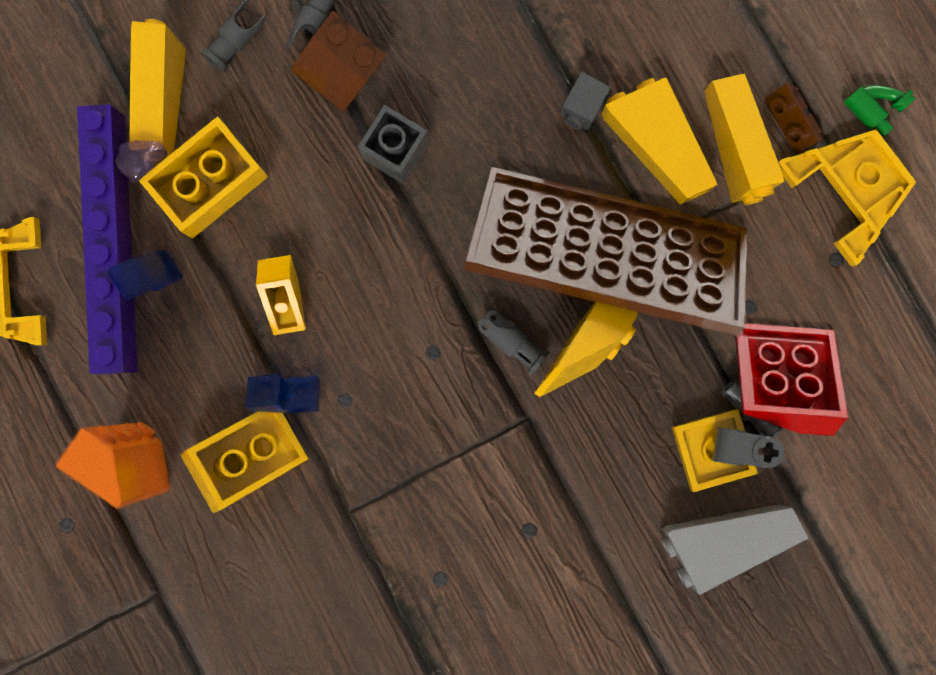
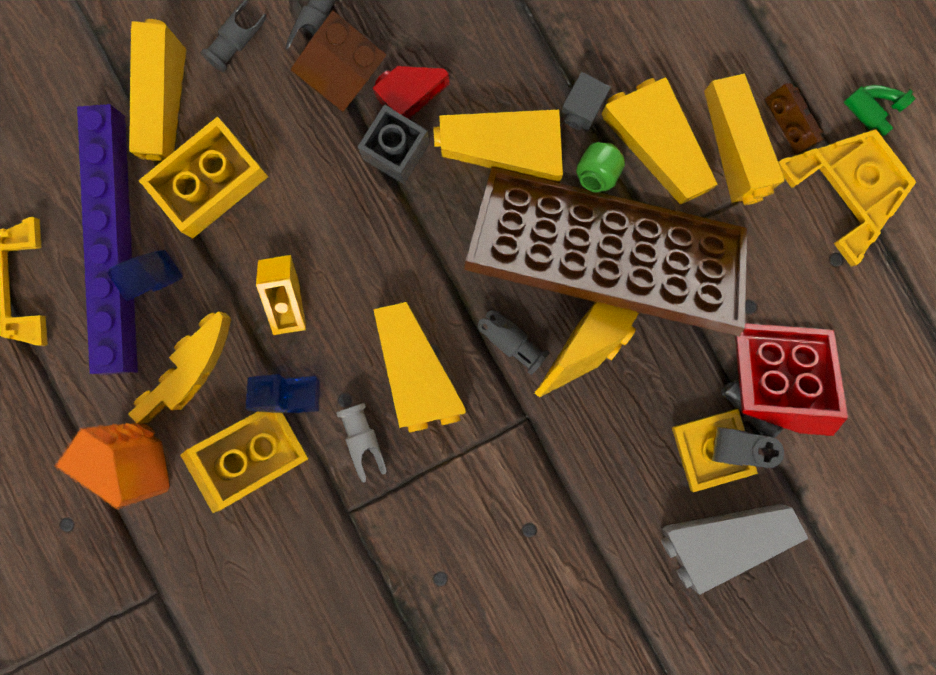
piece [115,140,168,183] -> none
none -> yellow slope [128,311,231,424]
none -> light grey piece [336,403,386,483]
none -> red slope [373,66,449,119]
none -> yellow slope [373,302,466,433]
none -> yellow slope [434,109,563,183]
none -> bright green head [576,142,625,192]

